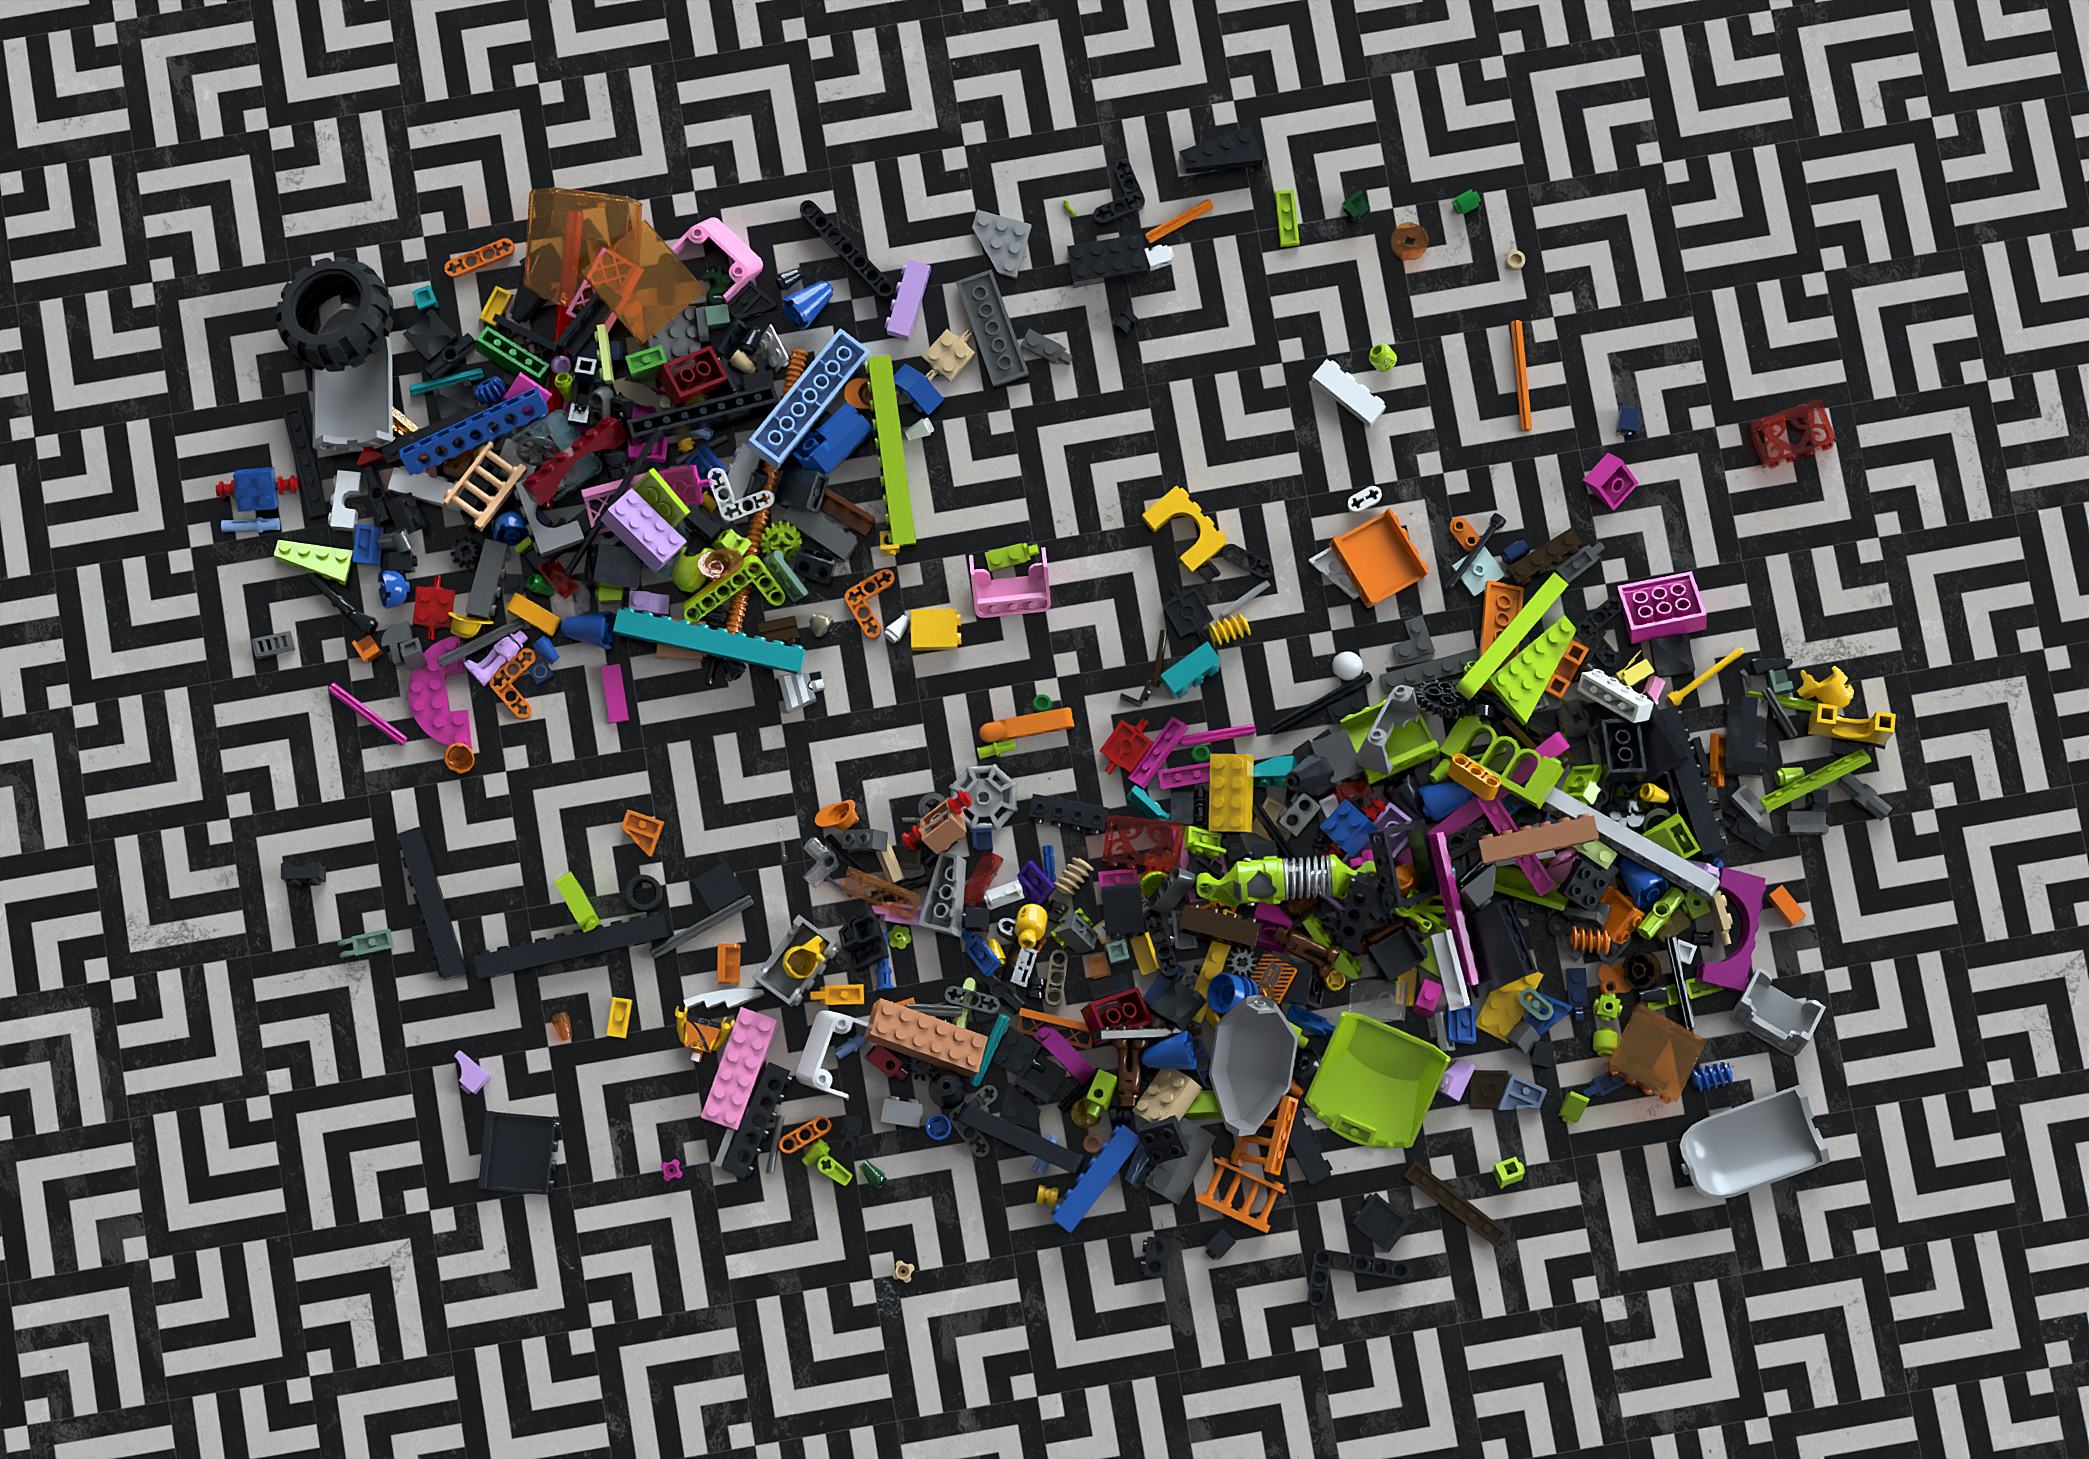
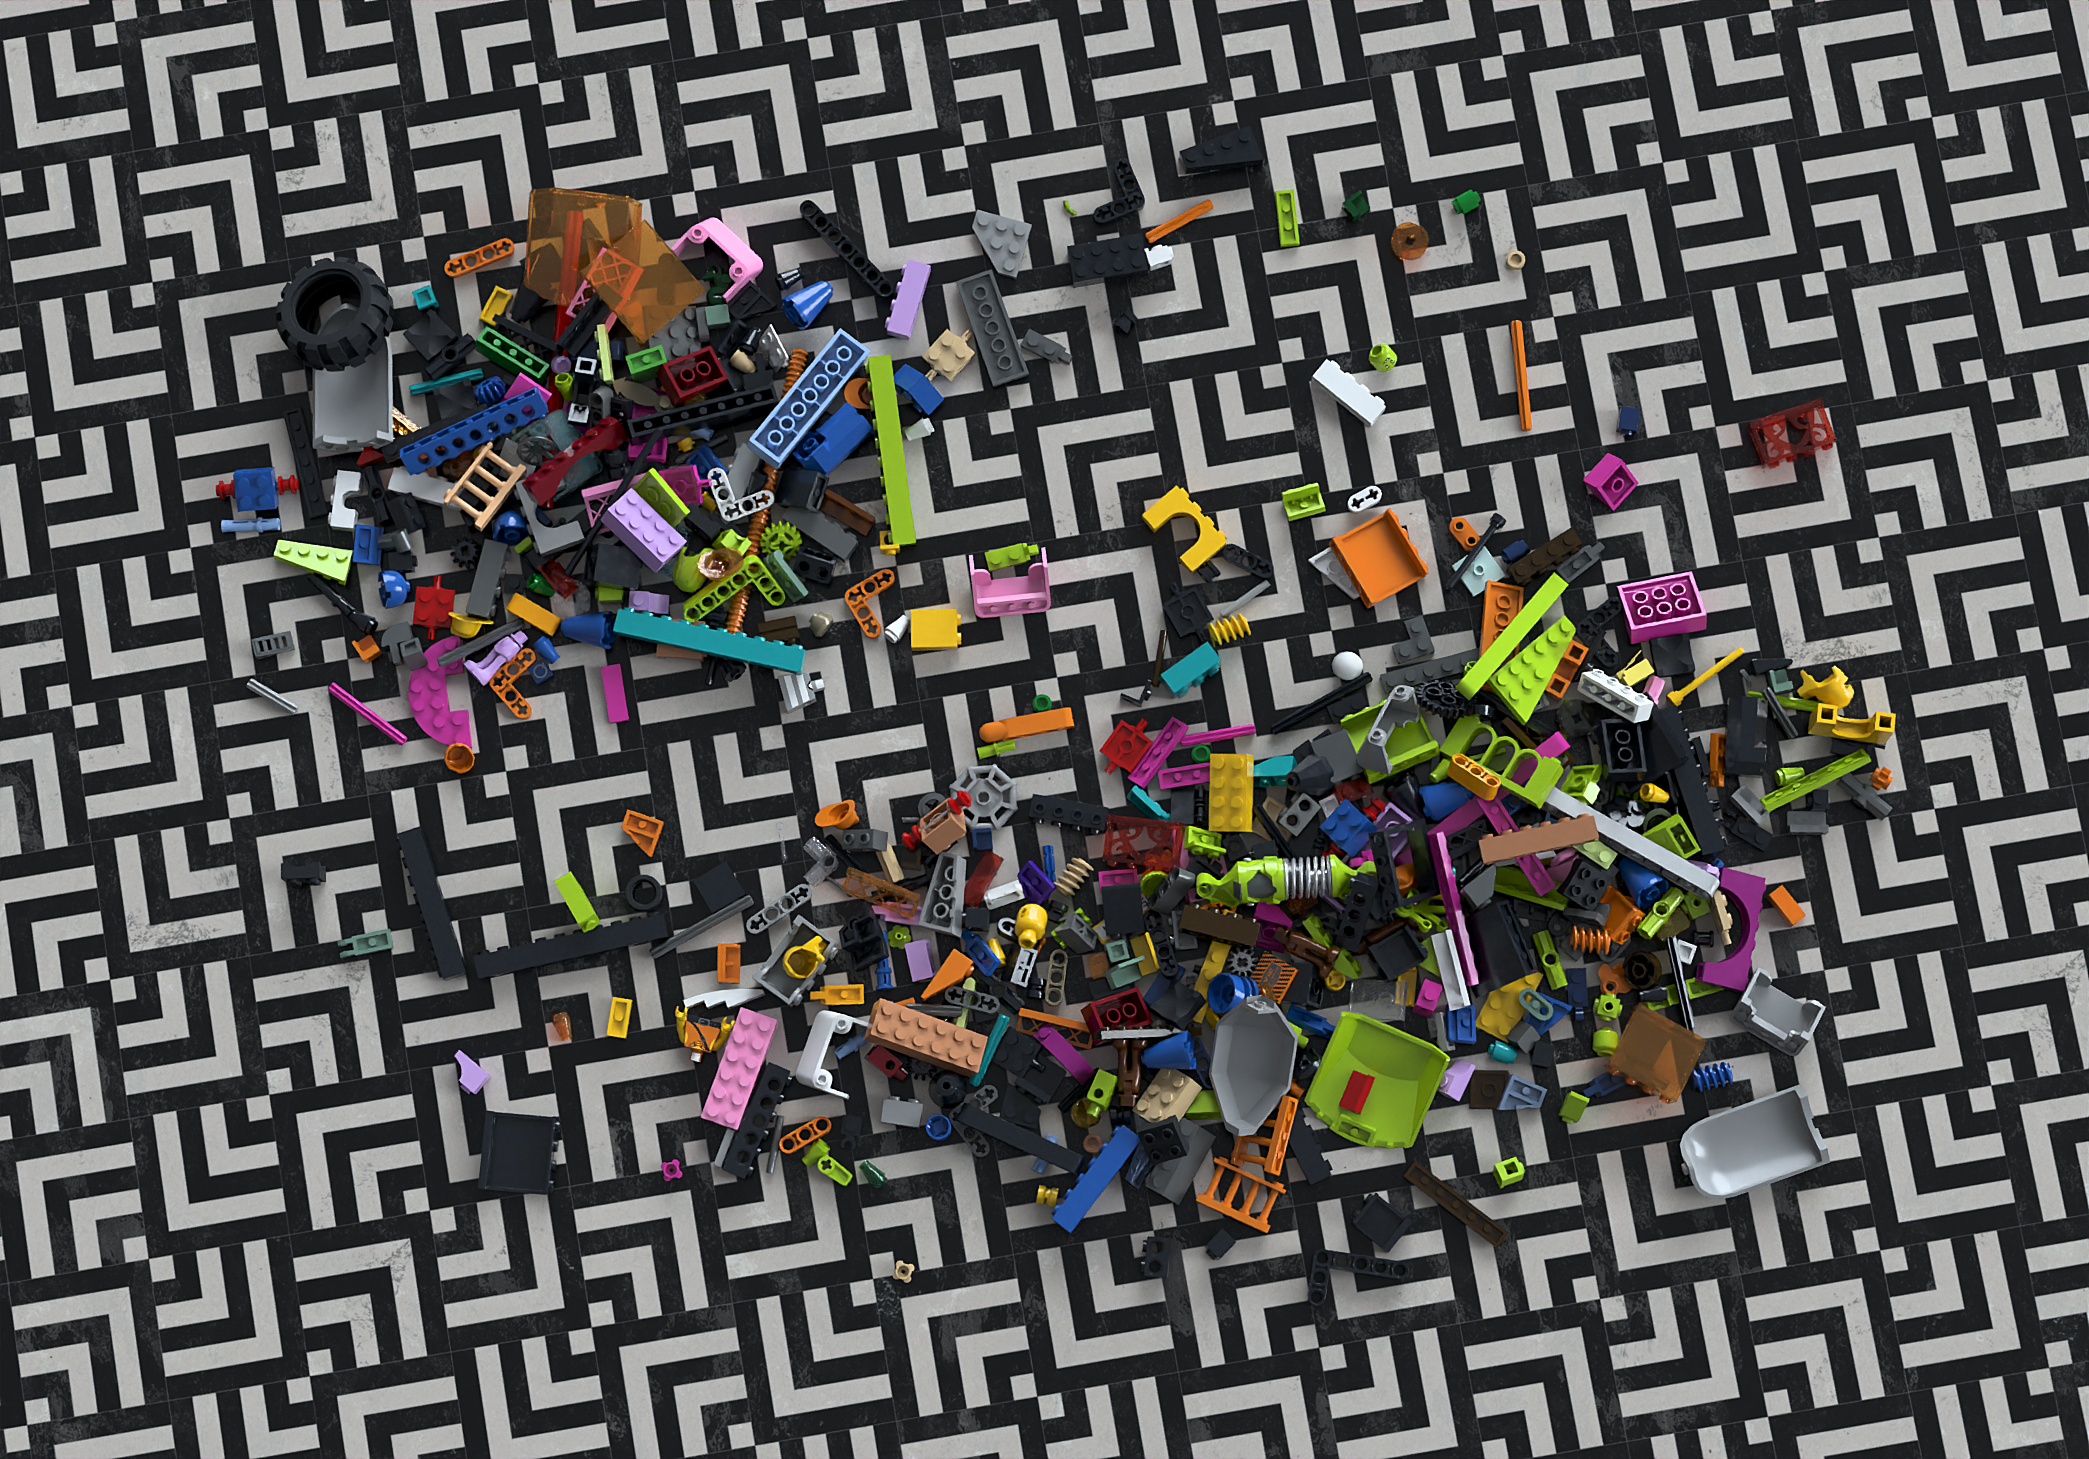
none -> light grey axle [247,679,299,715]
none -> light grey beam [747,884,812,934]
none -> lavender hinge [904,939,936,982]
none -> orange slope [921,949,975,1002]
none -> sand green panel [1104,955,1145,990]
none -> lime bracket [1281,483,1326,521]
none -> red panel [1339,1070,1375,1115]
none -> teal brick [1487,1040,1517,1064]
none -> lime piece [1532,930,1568,990]
none -> orange gear [1869,767,1893,791]

